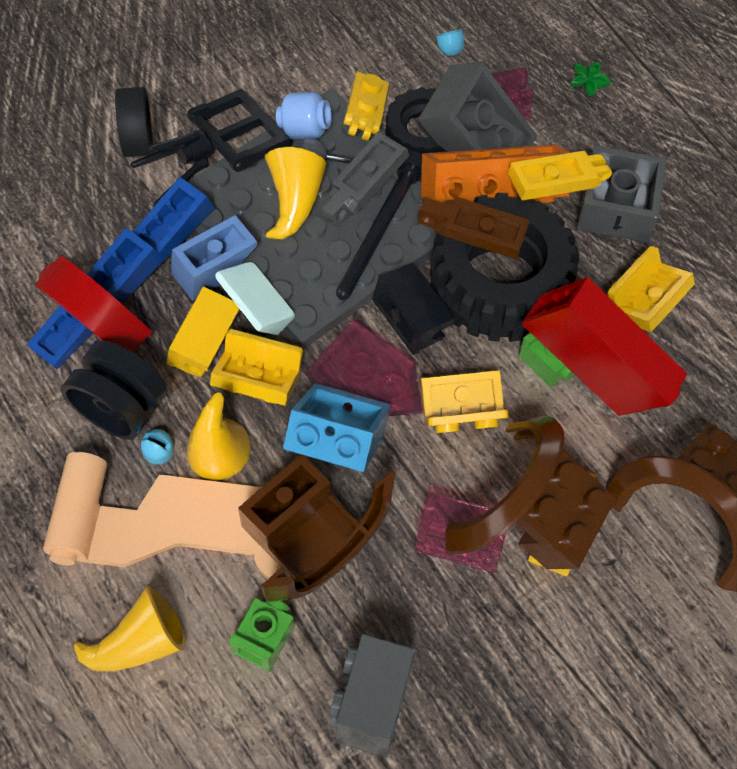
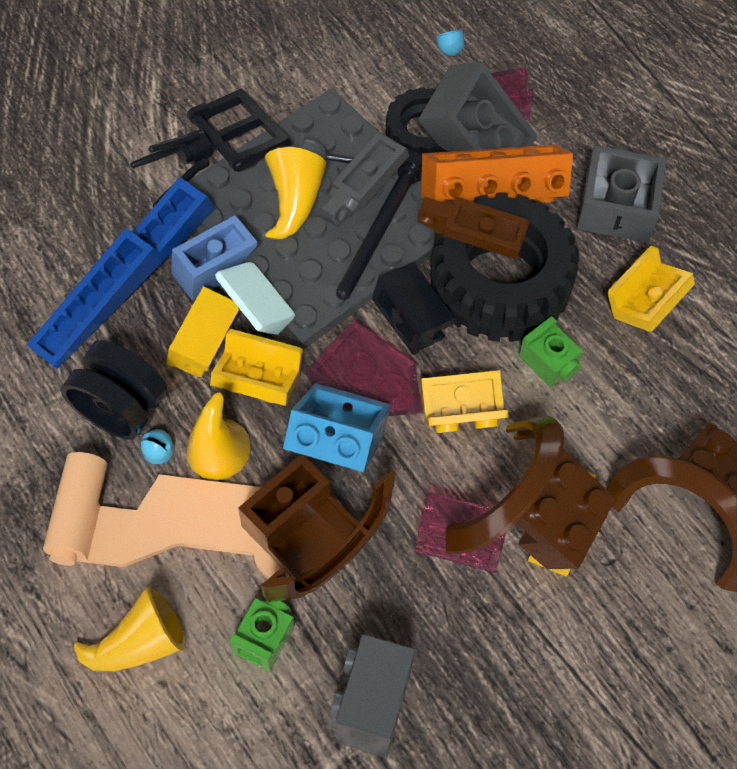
red arch [35,256,152,353] -> none
black tyre [115,87,153,157] -> none
light blue head [276,91,332,140] -> none
yellow hinge [343,71,389,141] -> none
yellow hinge [508,151,612,201] -> none
red brick [521,277,687,416] -> none
green plant [570,62,611,98] -> none

